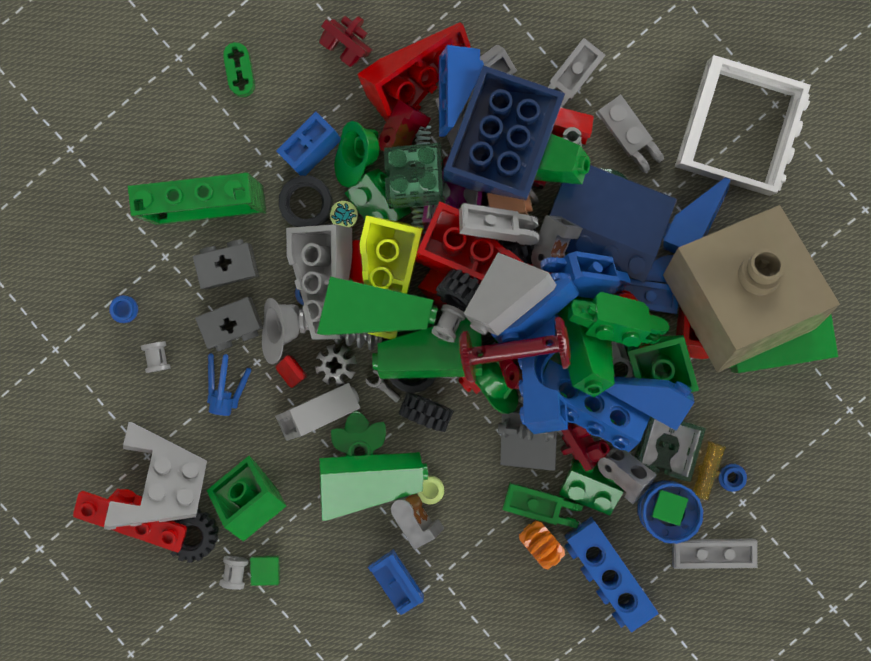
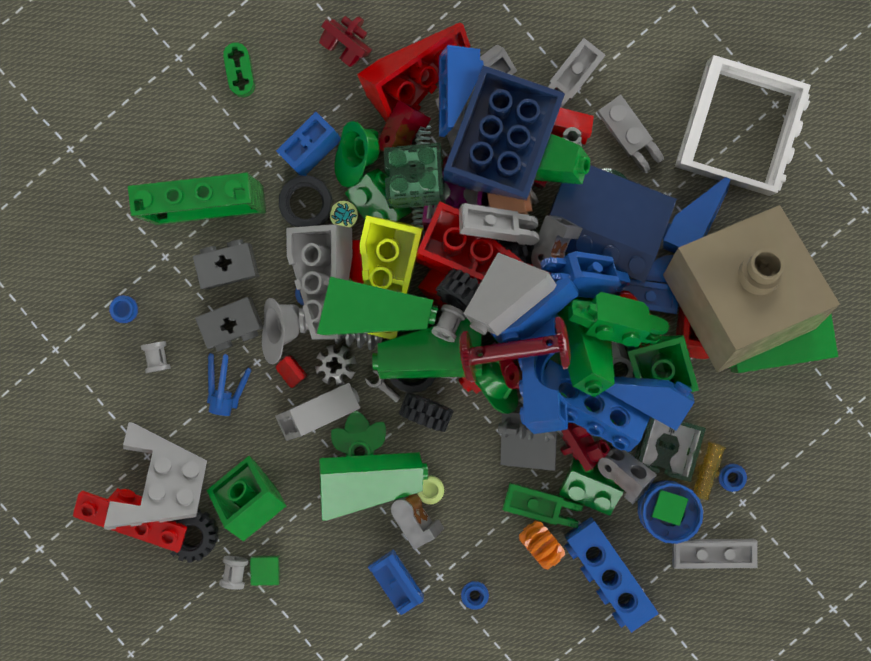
none -> blue plate [461,581,489,610]

